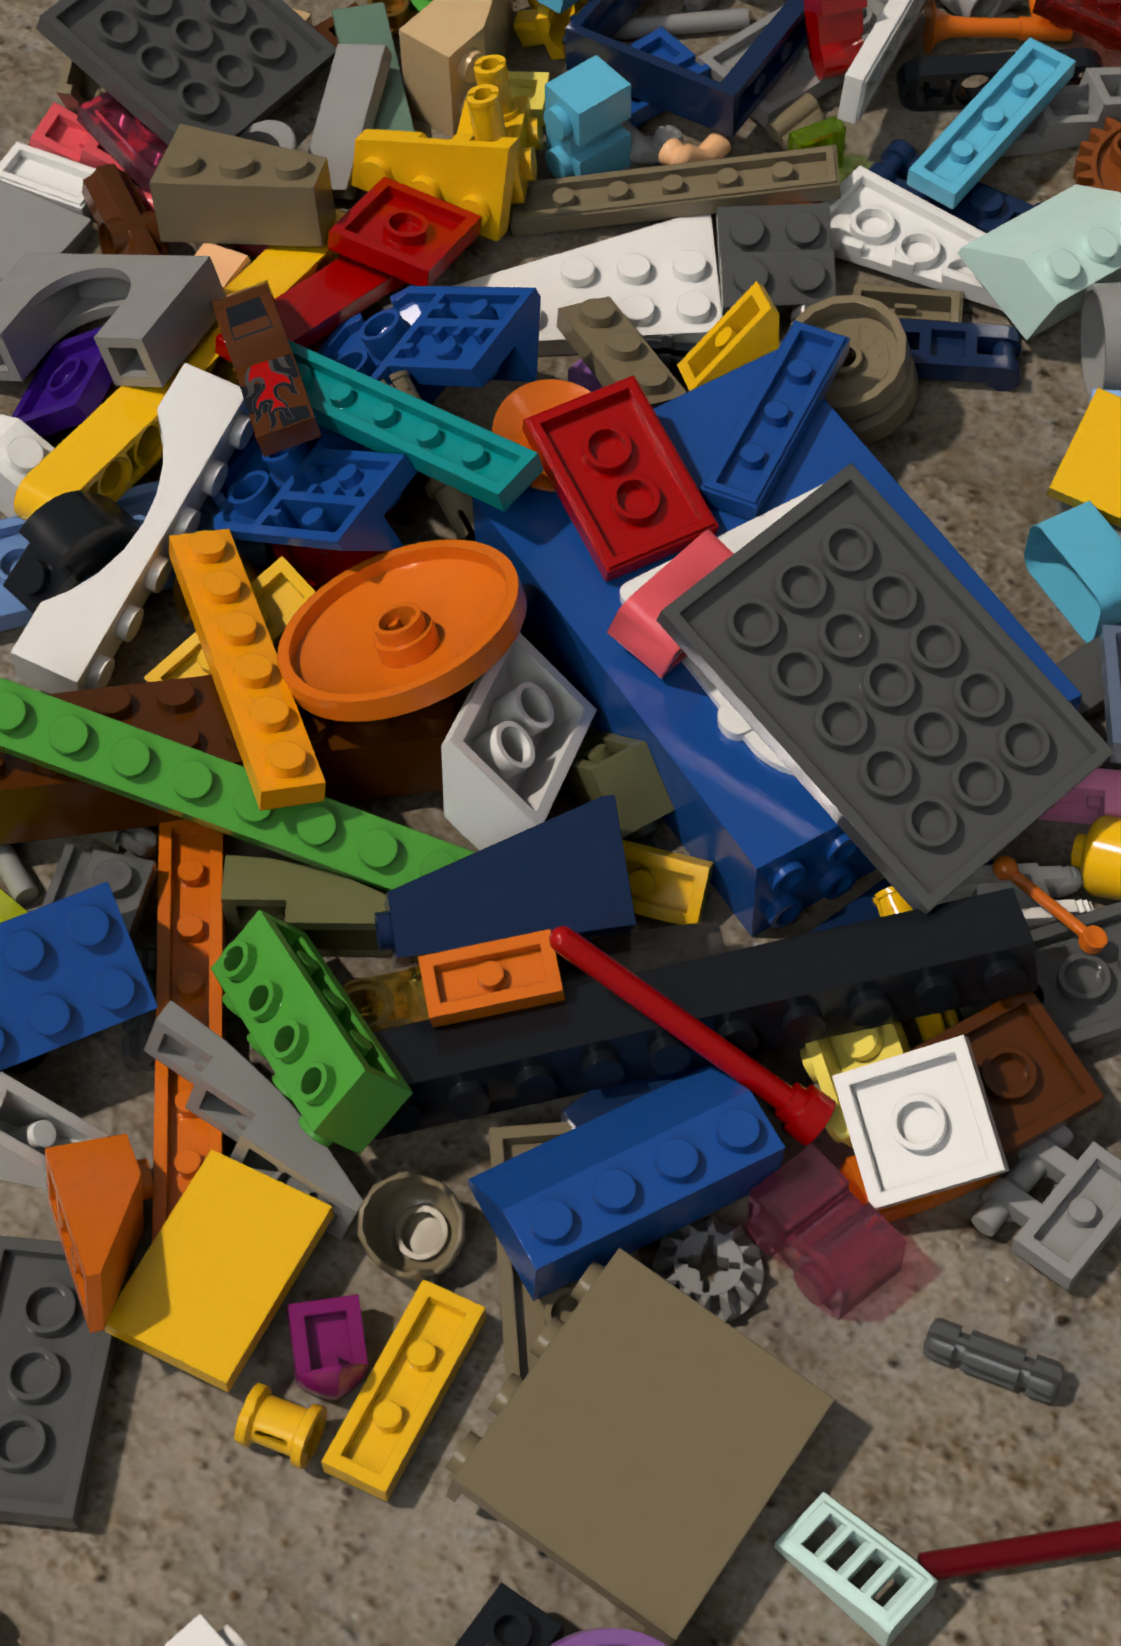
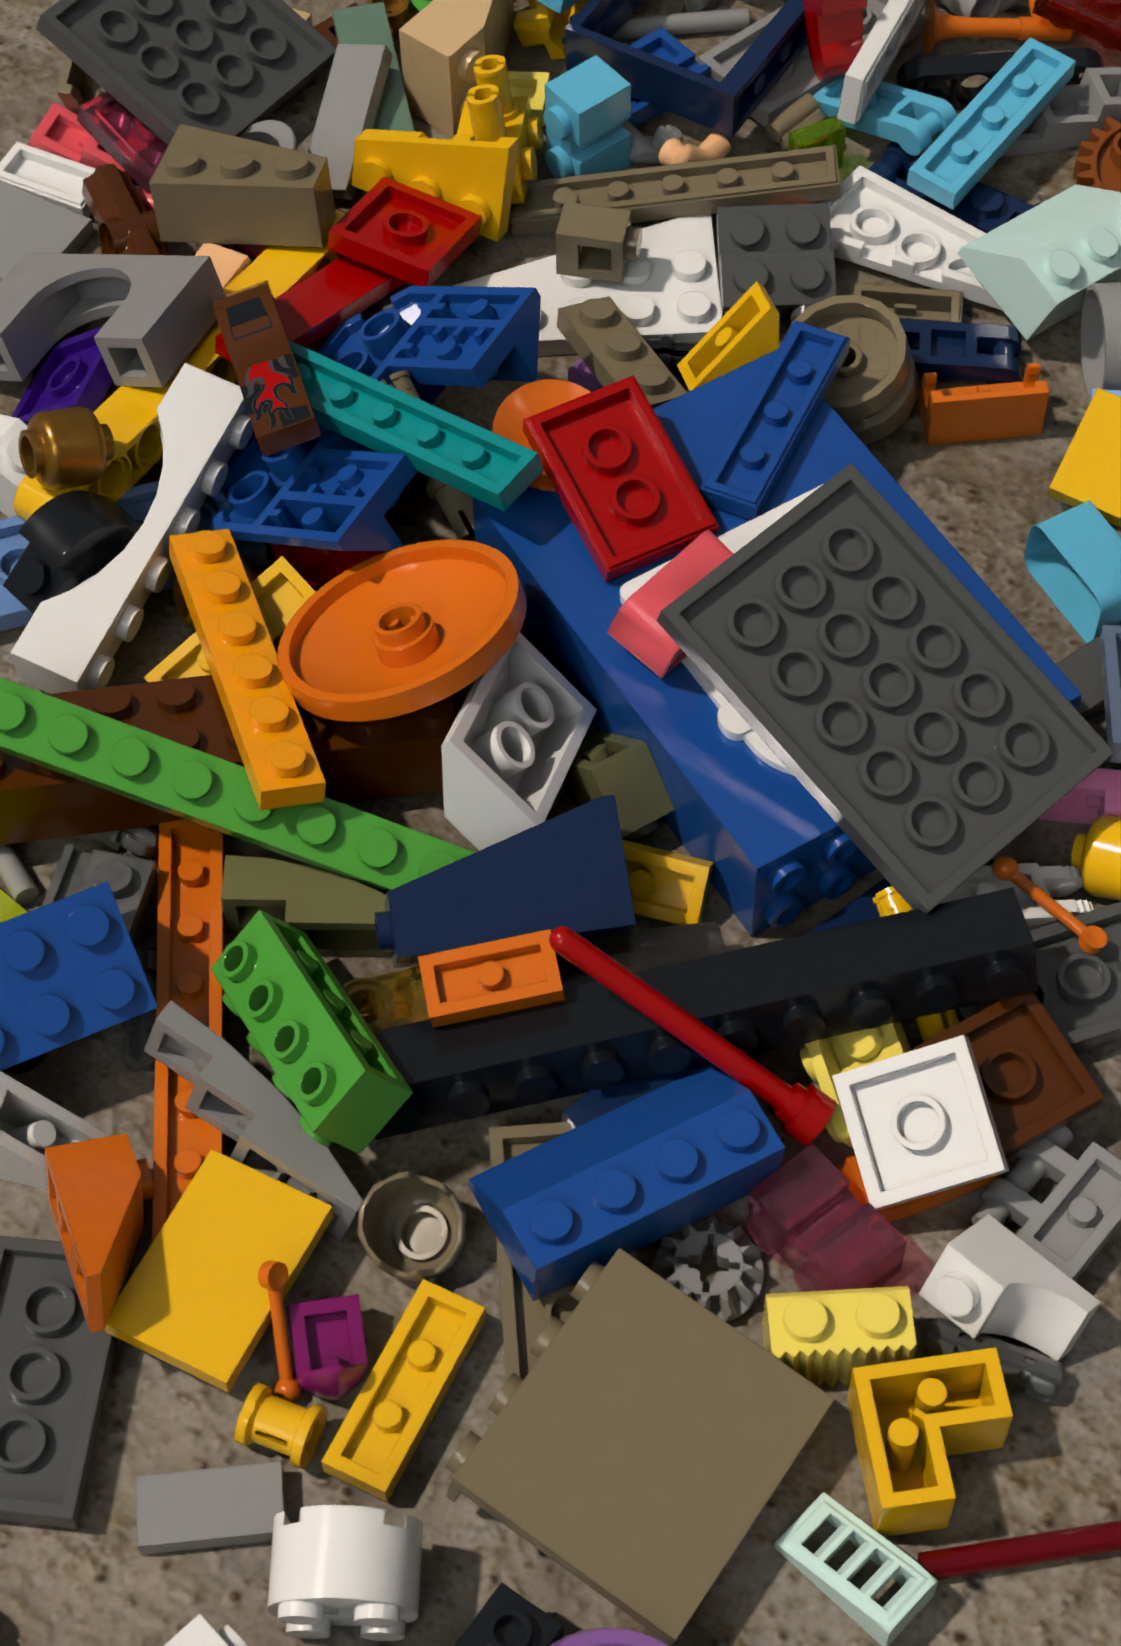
none -> pearl gold head [19,406,114,490]
none -> light grey tile [136,1461,286,1555]
none -> orange hinge [258,1260,302,1403]
none -> white brick [267,1505,423,1641]
none -> dark tan brick [555,193,642,283]
none -> light yellow brick [762,1286,917,1387]
none -> medium azure plate [813,75,957,156]
none -> yellow brick [847,1347,1013,1537]
none -> orange hinge [917,363,1049,445]
none -> white arch [919,1214,1101,1361]

